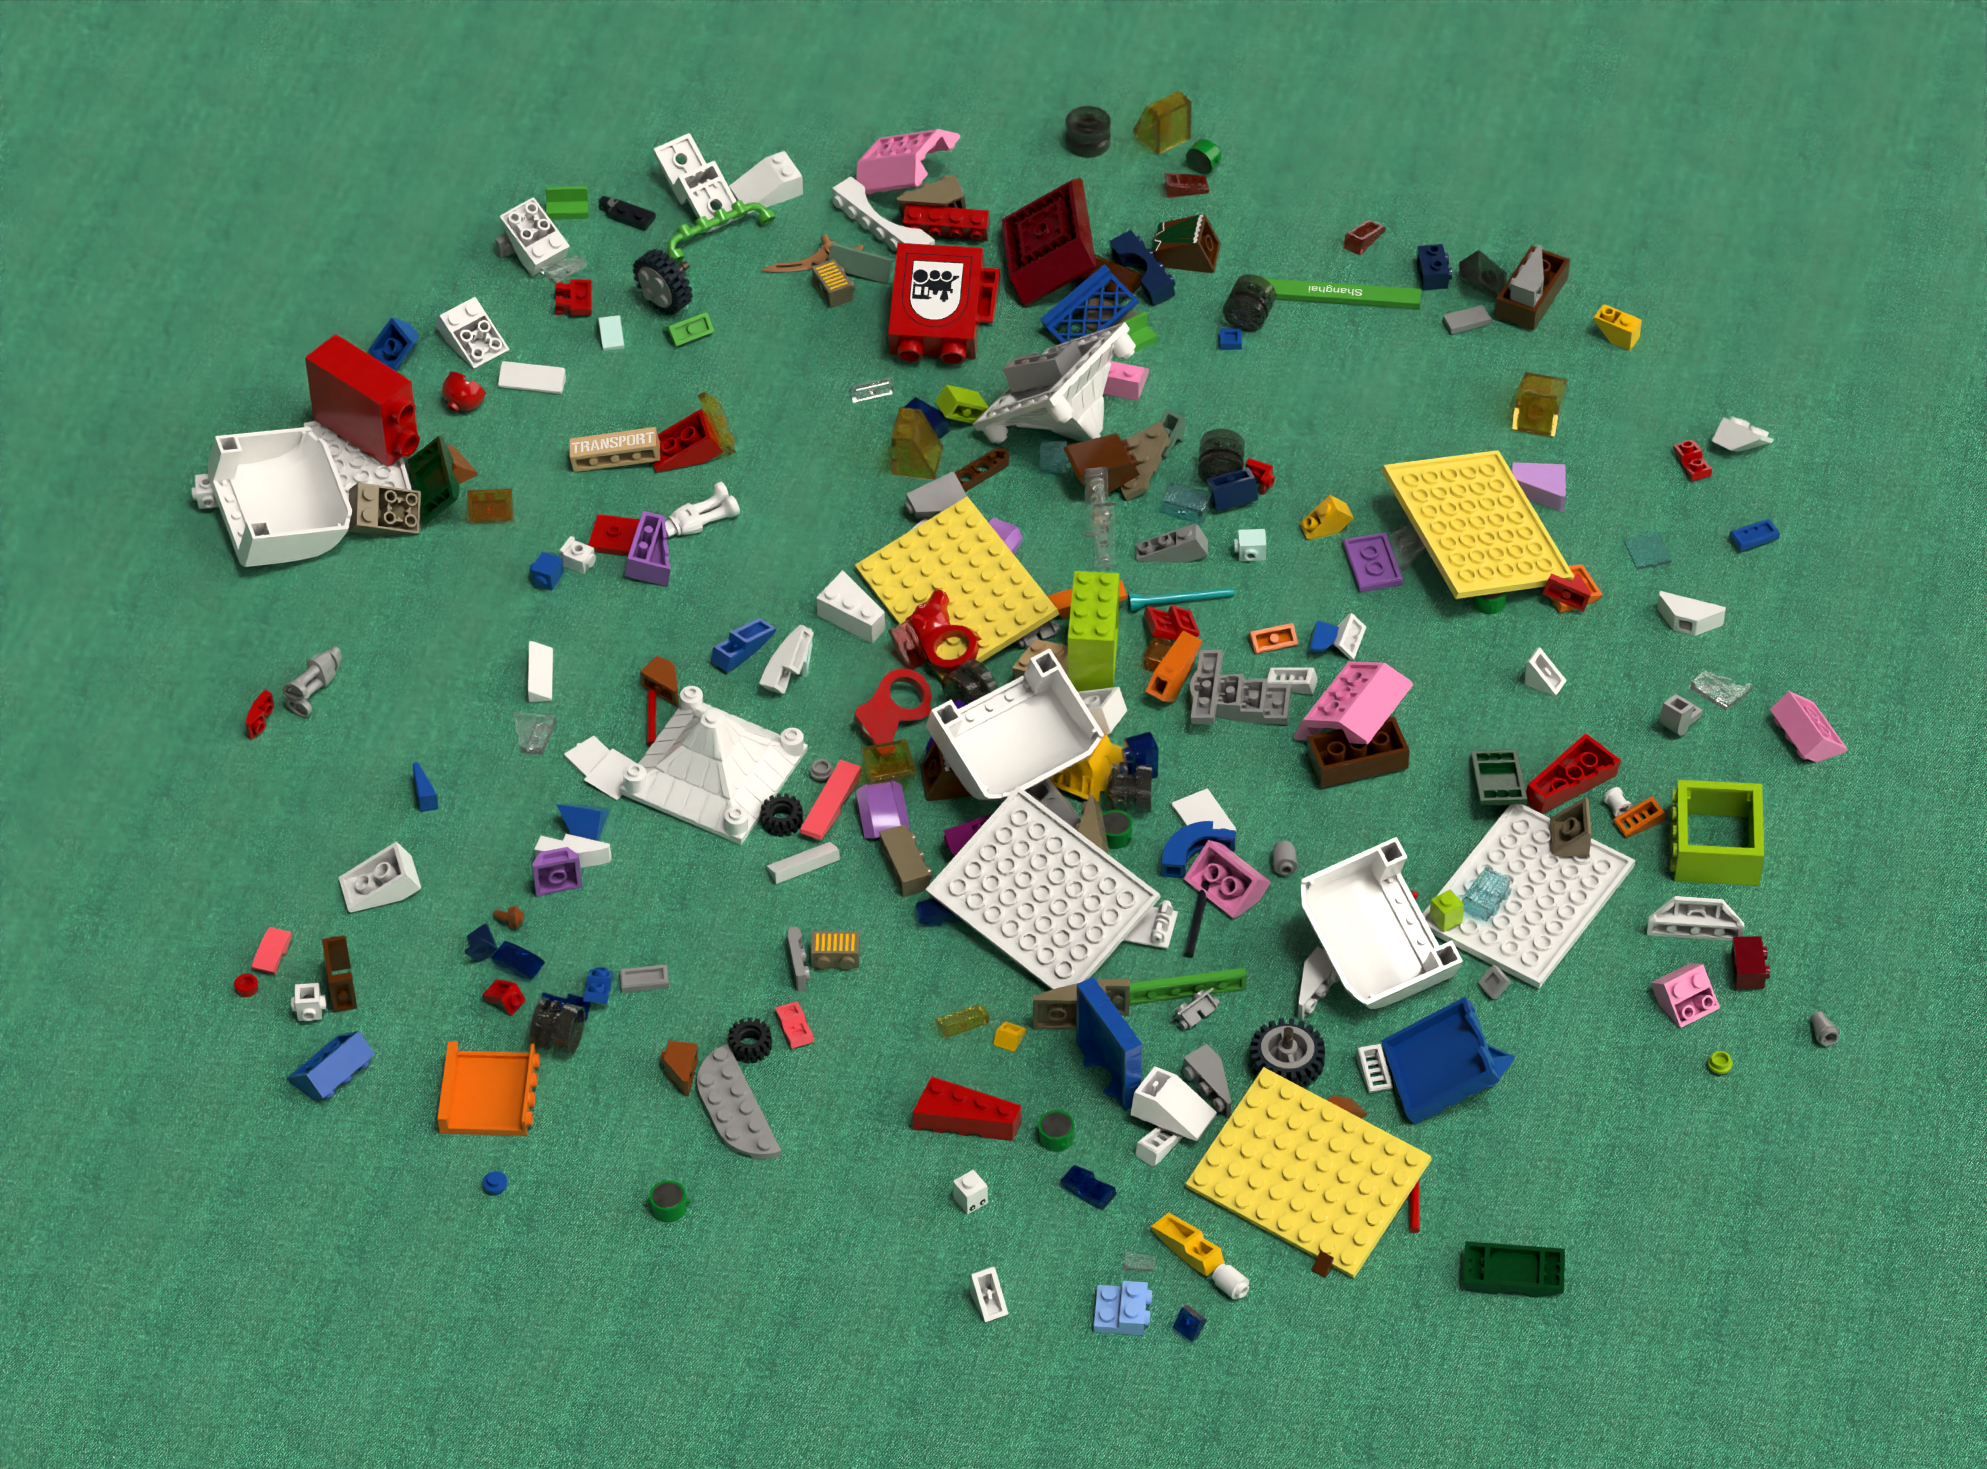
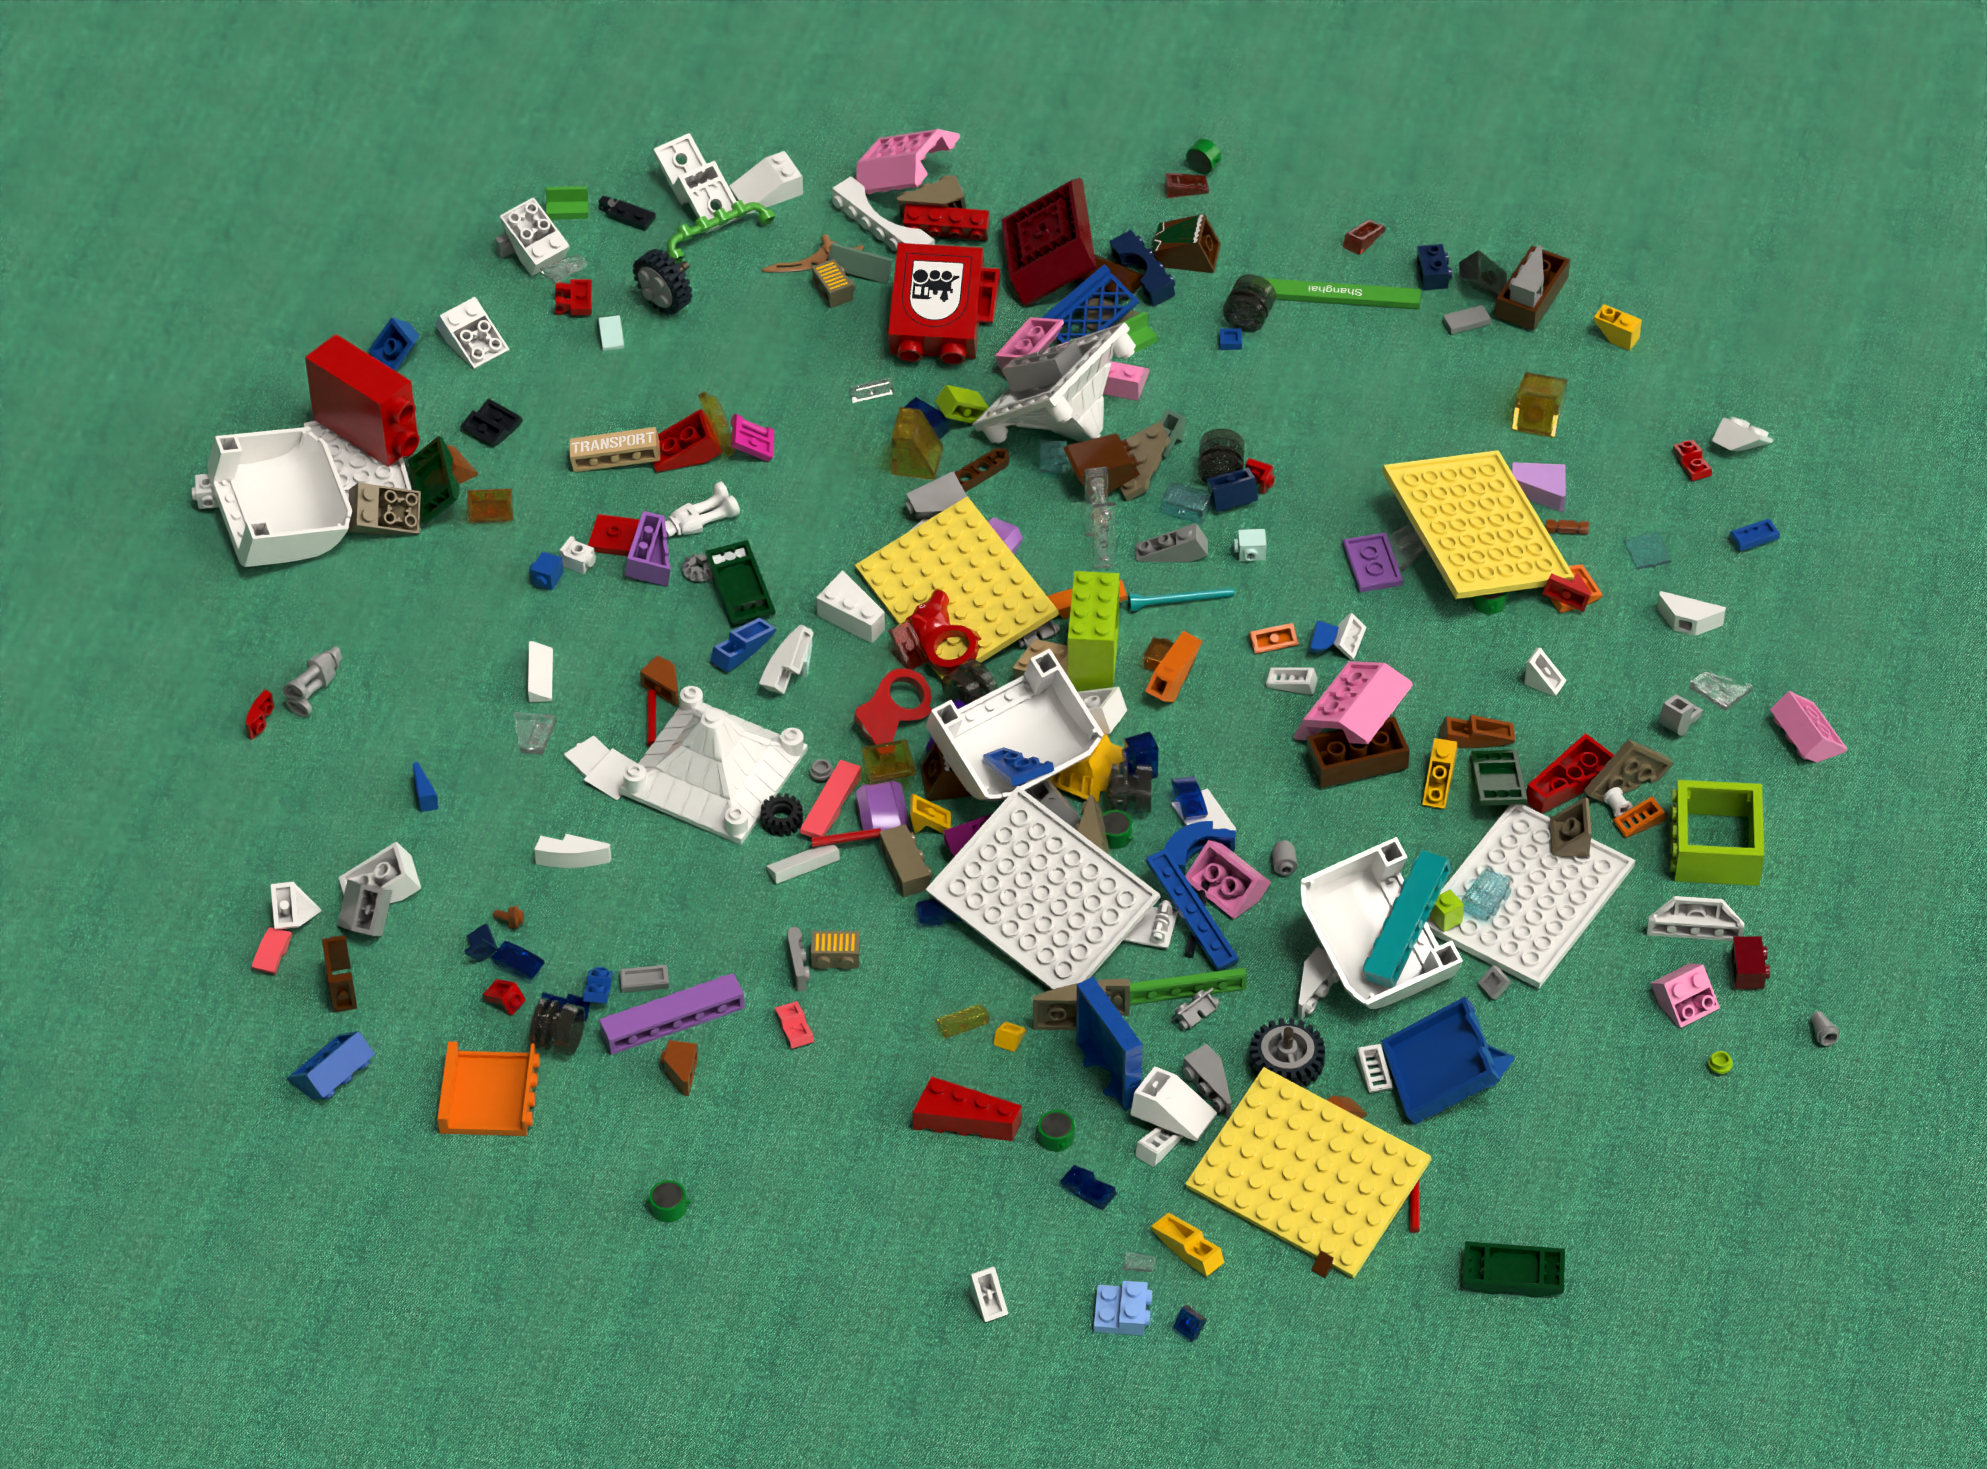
red tile [234,974,259,997] -> none
white brick [291,983,326,1021] -> none
red cylinder [442,371,486,412] -> none
blue plate [483,1171,508,1195] -> none
white slope [498,361,566,394] -> none
medium lavender slope [532,847,582,897] -> none
blue slope [556,804,609,841] -> none
bright green panel [663,312,715,347] -> none
light grey plate [697,1044,782,1160] -> none
black tyre [728,1017,772,1064] -> none
white brick [953,1169,988,1215] -> none
clear smoke wheel [1065,106,1111,158] -> none
clear yellow slope [1133,90,1192,155] -> none
red slope [1144,605,1200,640] -> none
light grey slope [1190,650,1292,724] -> none
white brick [1212,1264,1249,1299] -> none
yellow slope [1299,495,1354,540] -> none
none -> white slope [271,882,322,930]
none -> light grey slope [337,880,393,936]
none -> black slope [460,398,523,447]
none -> medium lavender brick [599,973,745,1055]
none -> light grey gear [682,552,712,582]
none -> dark green slope [705,540,776,625]
none -> dark pink plate [730,414,774,462]
none -> red bar [811,828,881,847]
none -> yellow slope [910,794,951,834]
none -> blue wing [983,747,1055,787]
none -> bright pink slope [995,317,1064,377]
none -> blue plate [1146,848,1239,971]
none -> clear blue slope [1171,776,1208,820]
none -> teal brick [1363,850,1451,989]
none -> yellow slope [1422,738,1458,809]
none -> dark orange slope [1439,715,1515,748]
none -> dark orange axle [1545,519,1589,534]
none -> dark tan plate [1584,739,1674,802]

